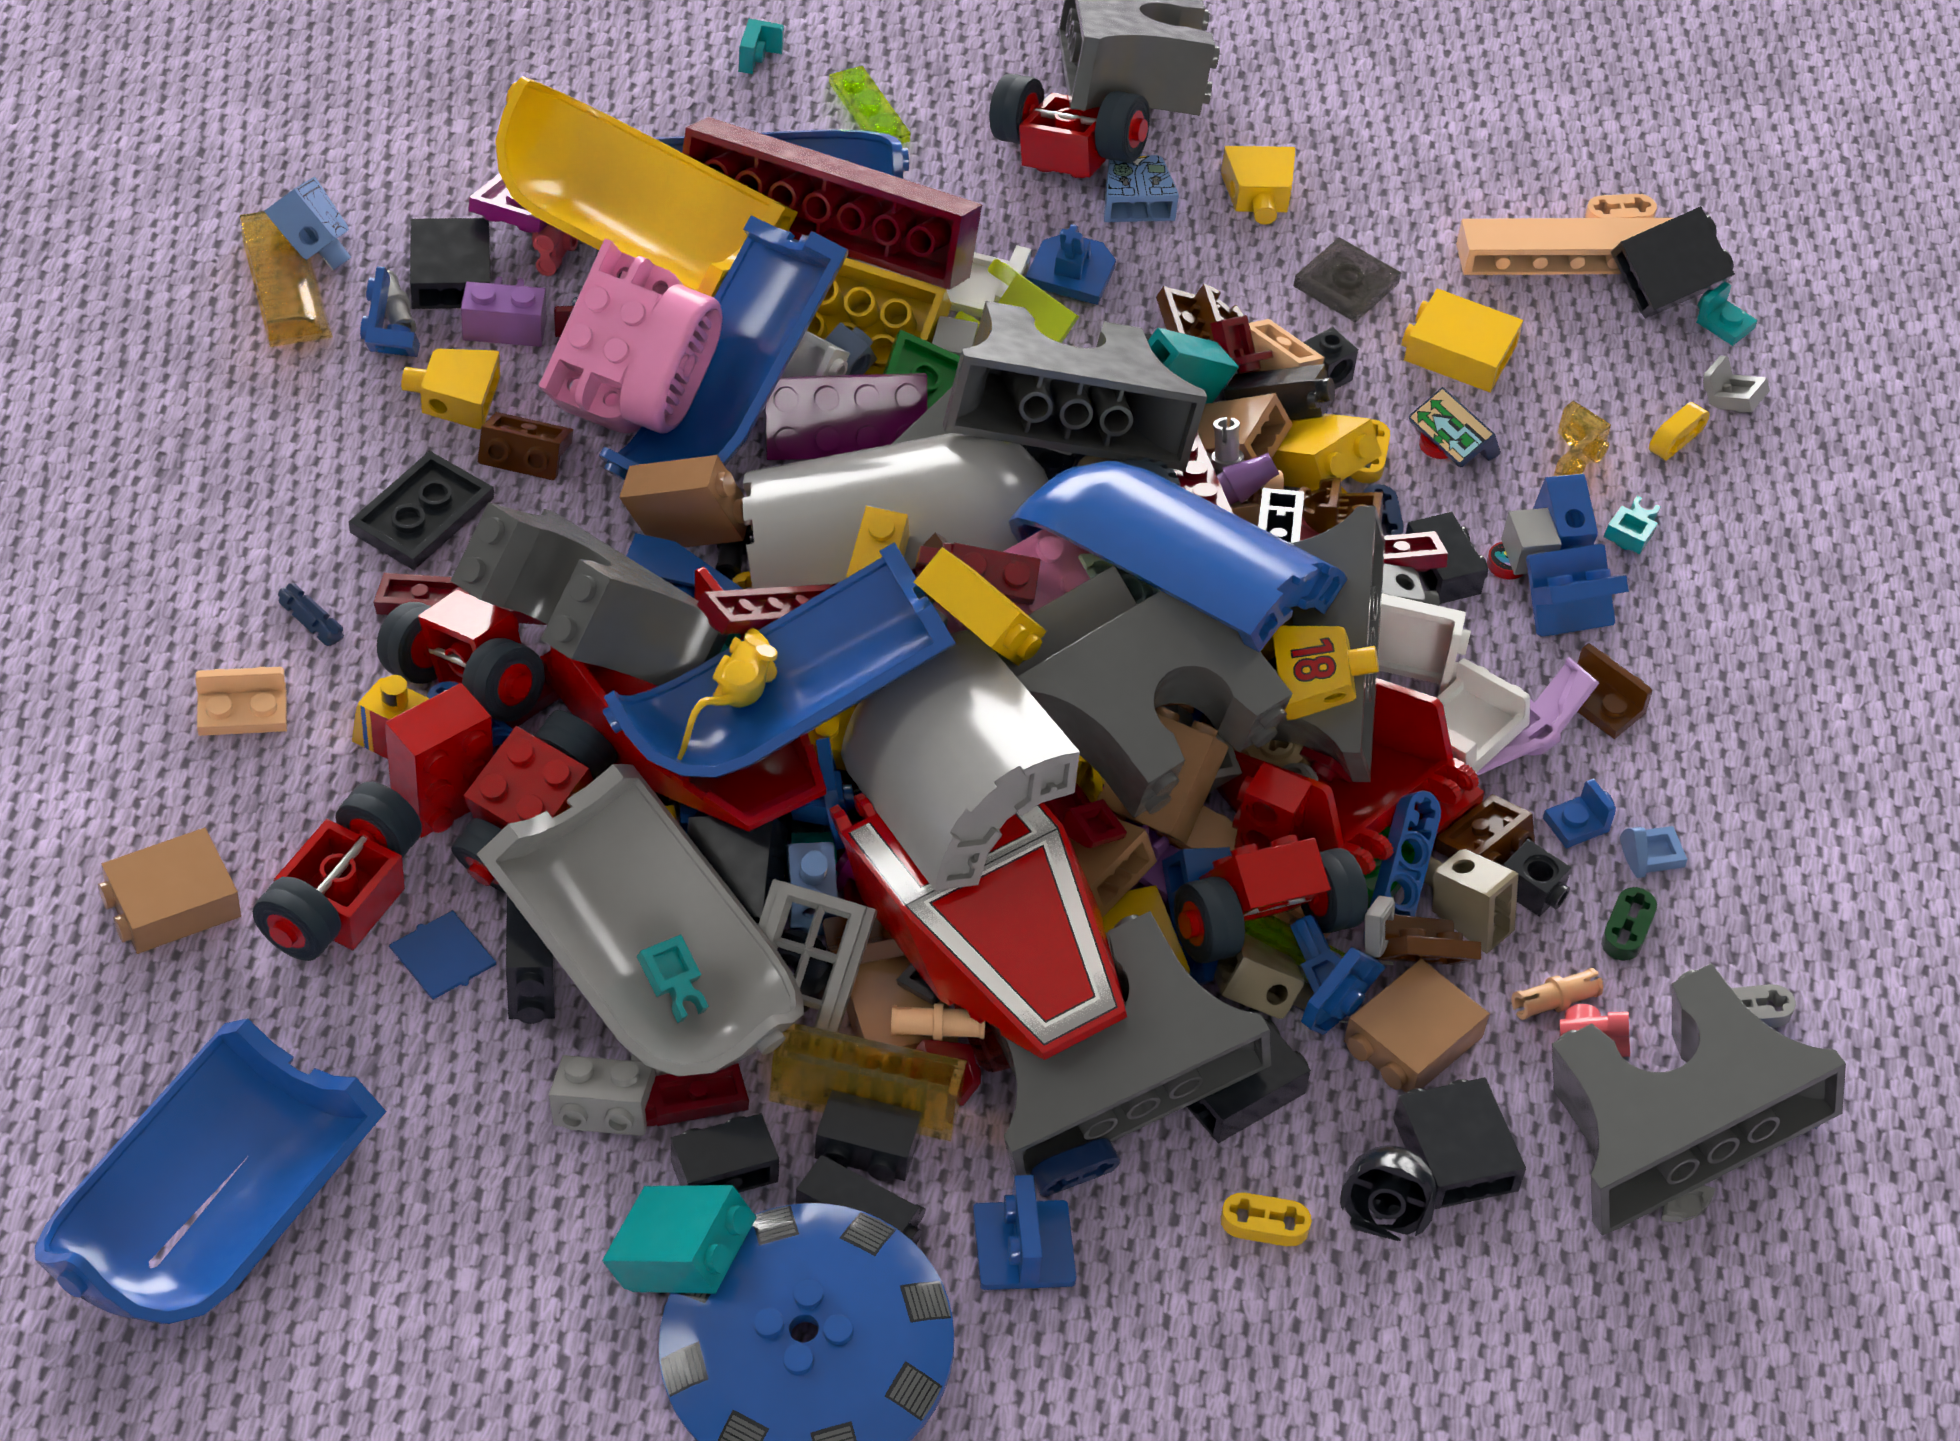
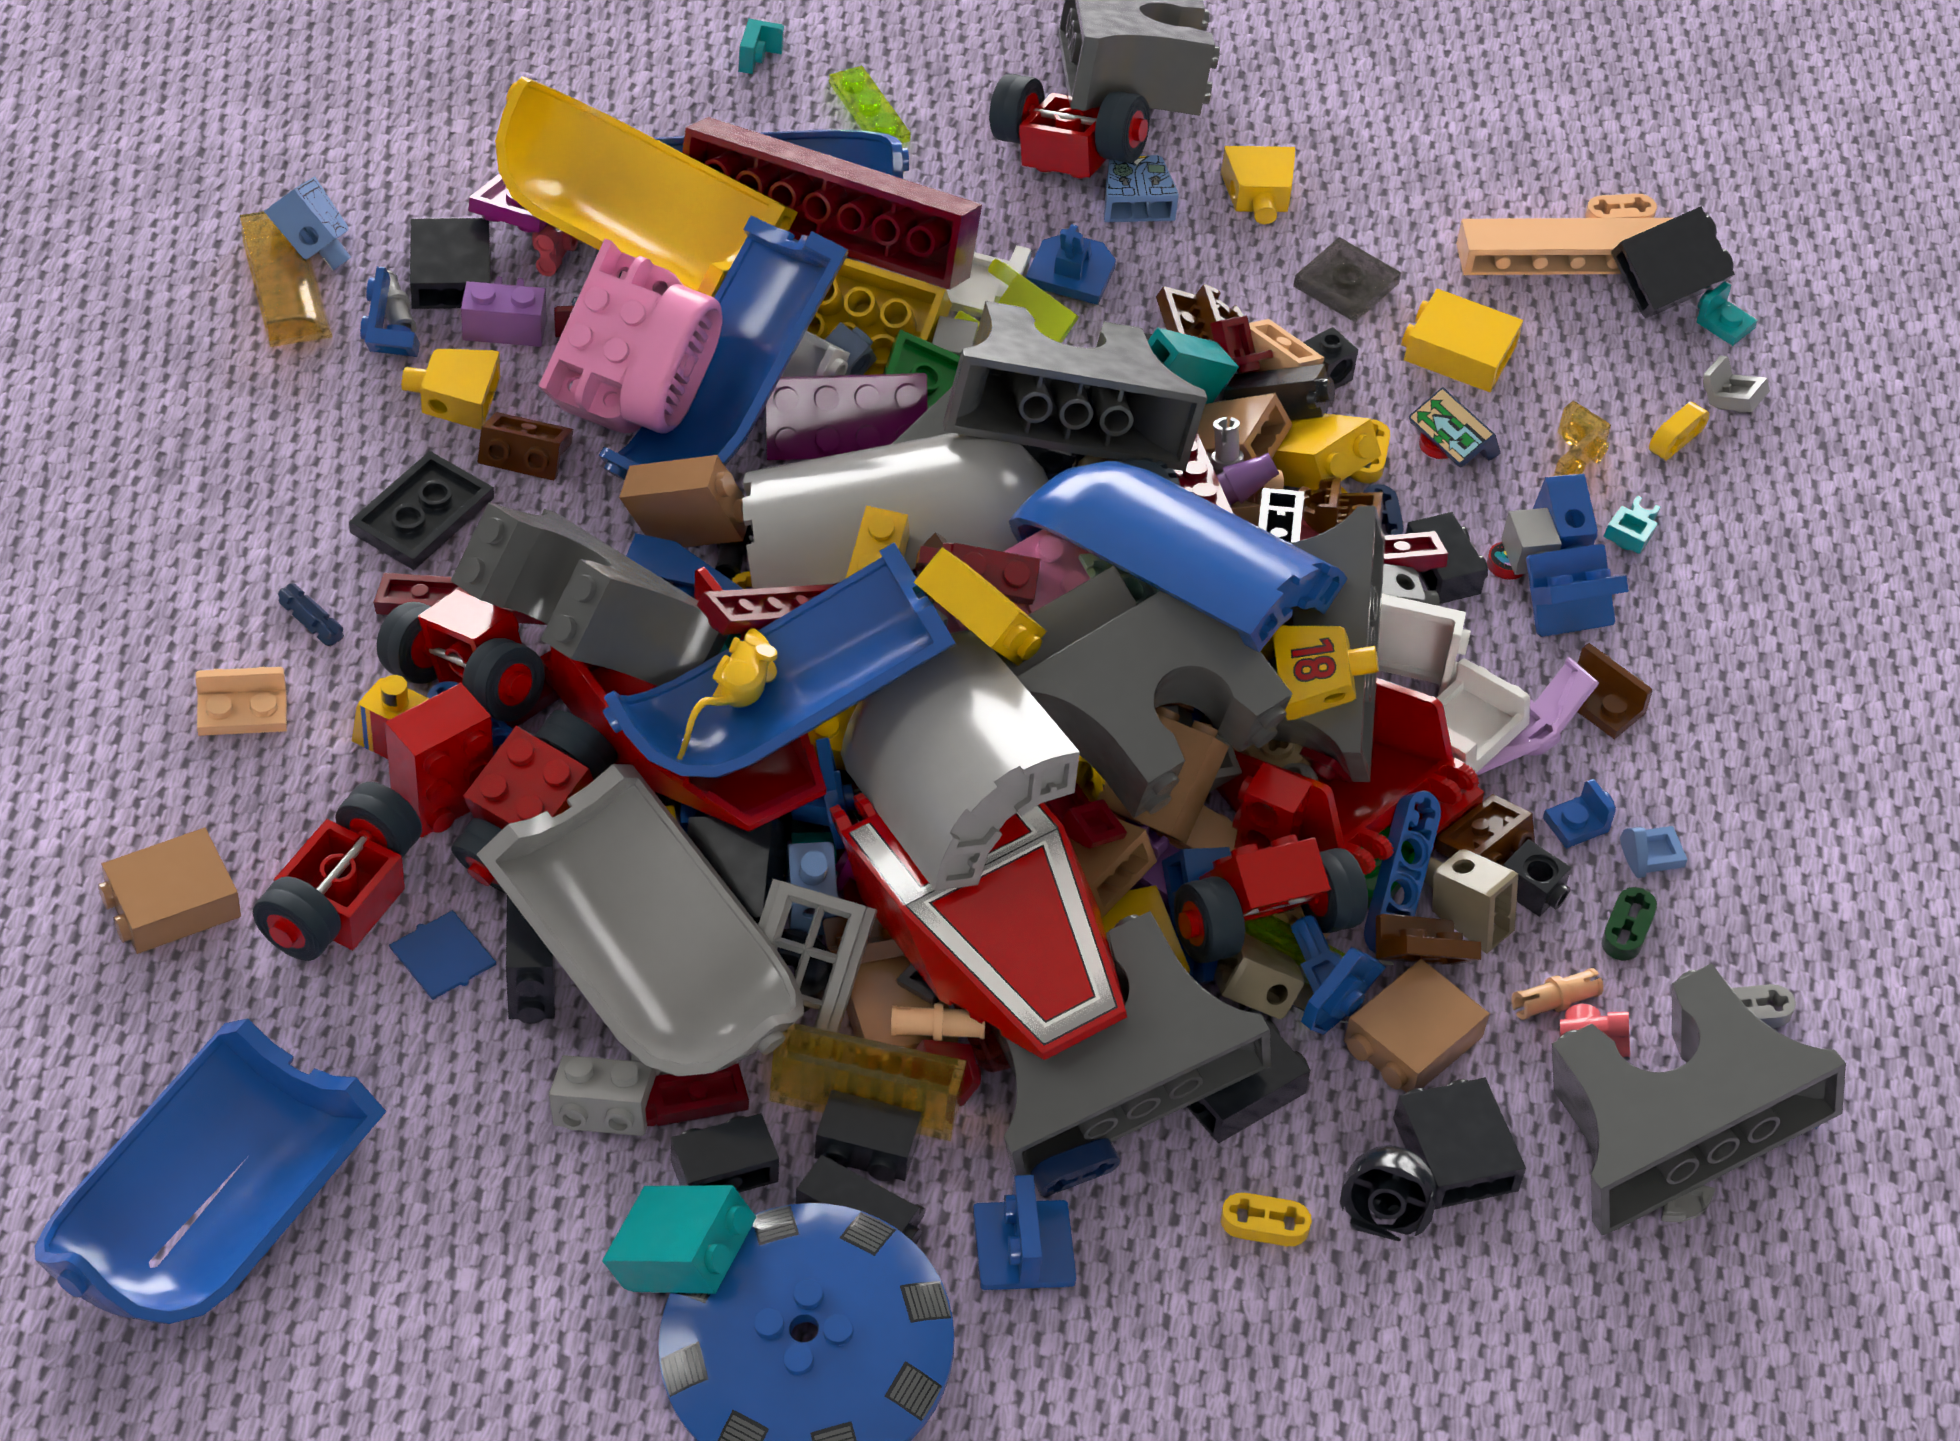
teal plate [637,934,709,1023] -> none
light grey tile [1365,896,1395,957] -> none

